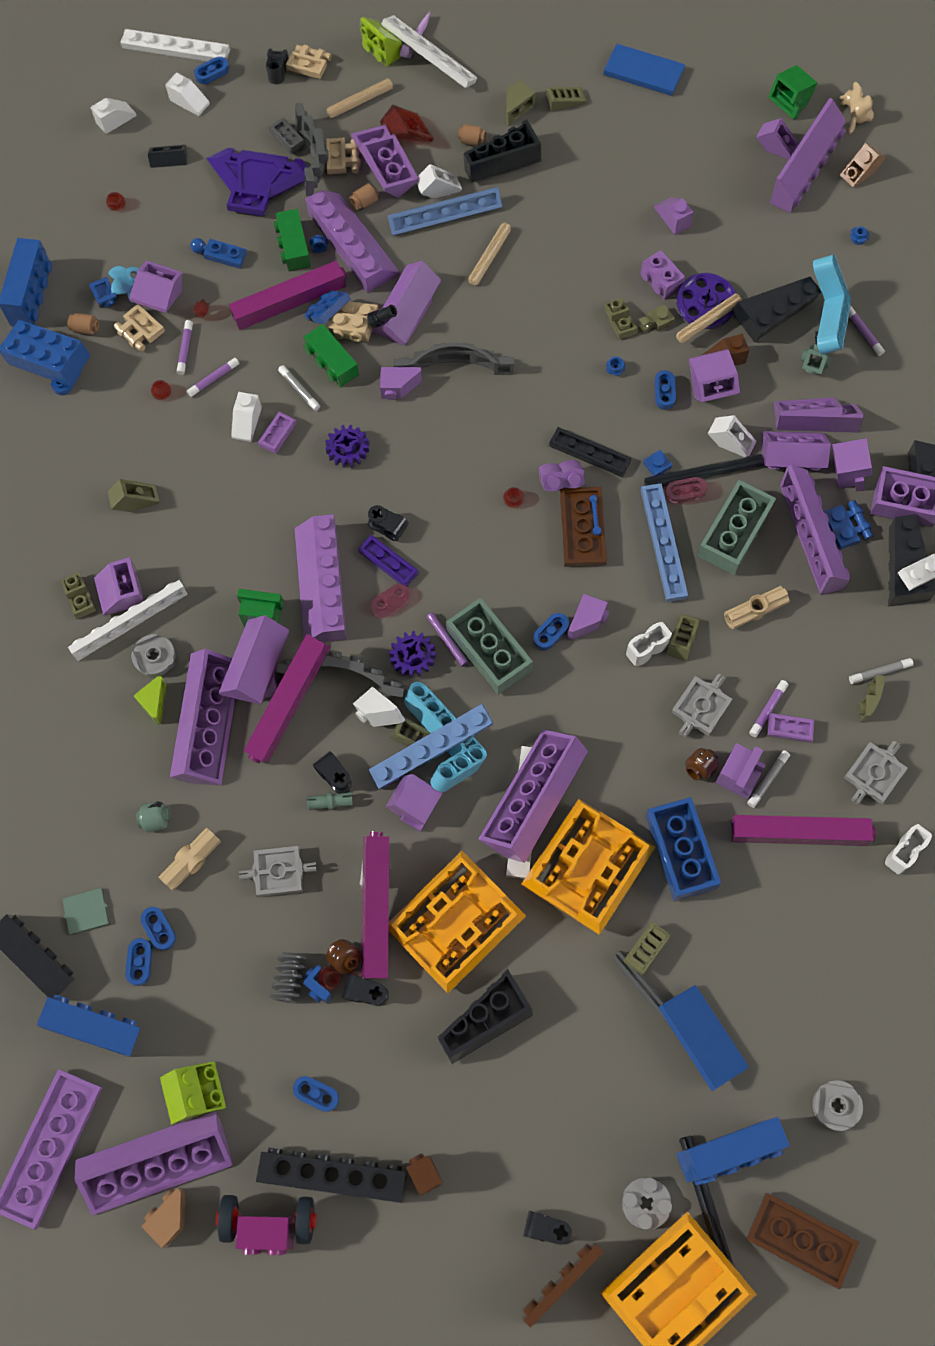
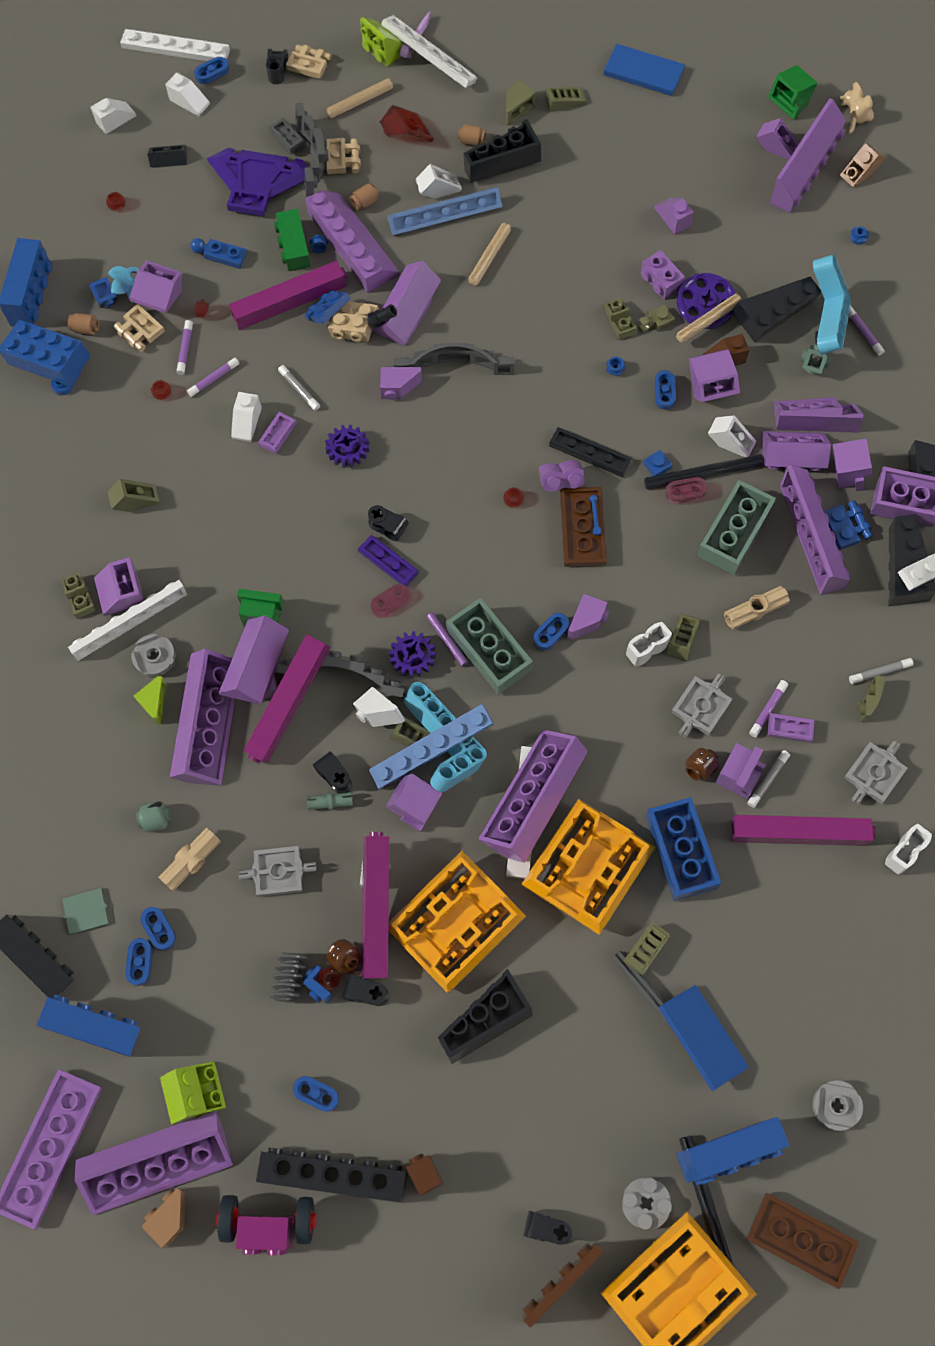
medium lavender slope [295,514,347,642] -> none
green brick [303,324,359,387] -> none
medium lavender slope [351,125,419,198] -> none
medium blue plate [640,483,688,602] -> none

